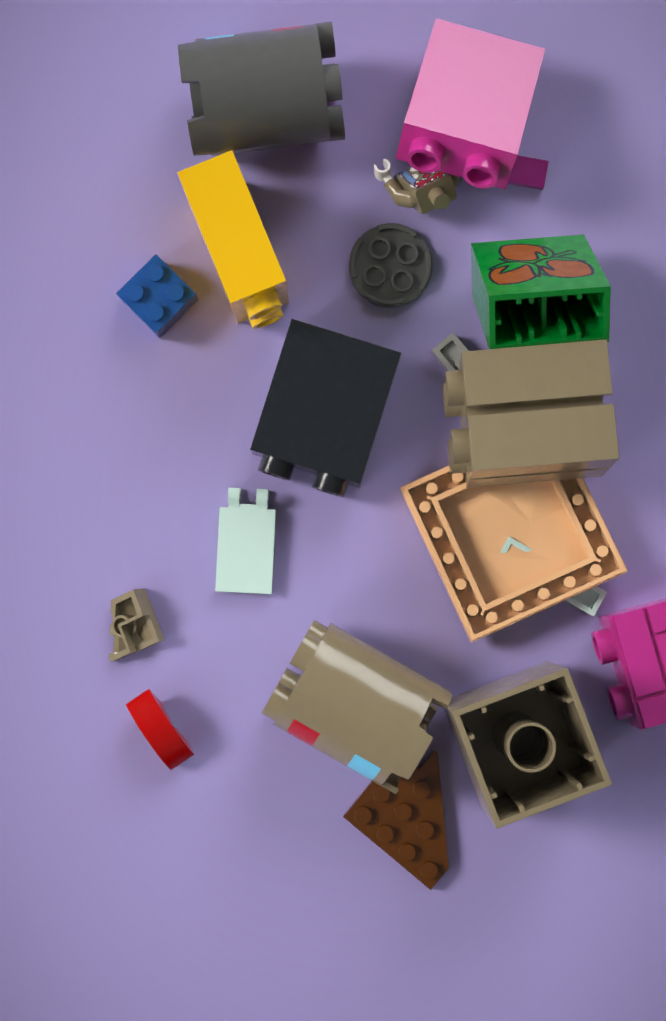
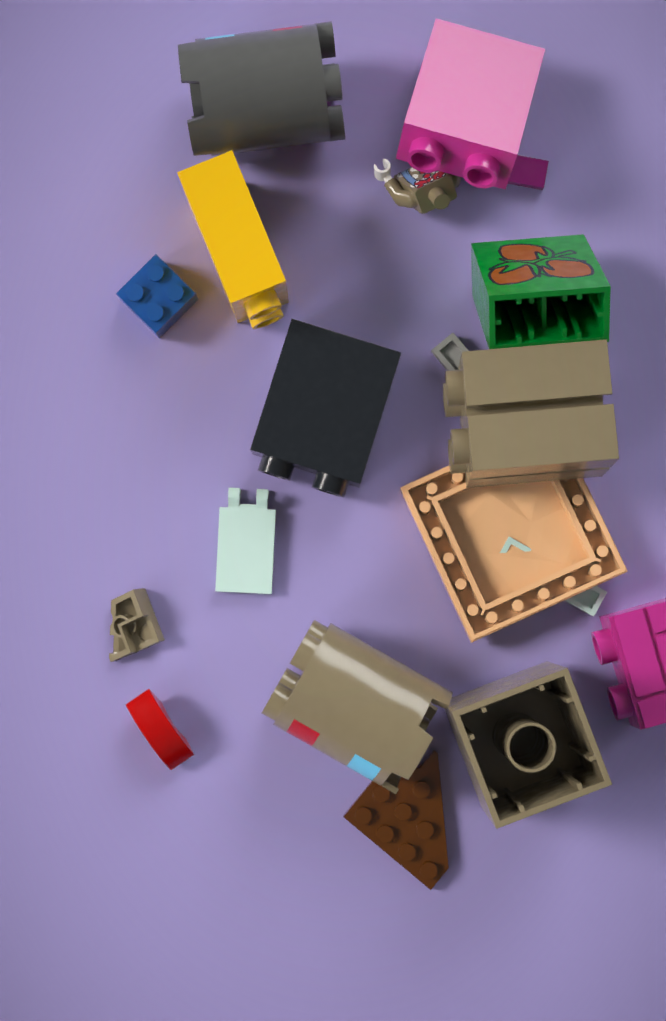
dark grey tile [349,223,433,308] -> none

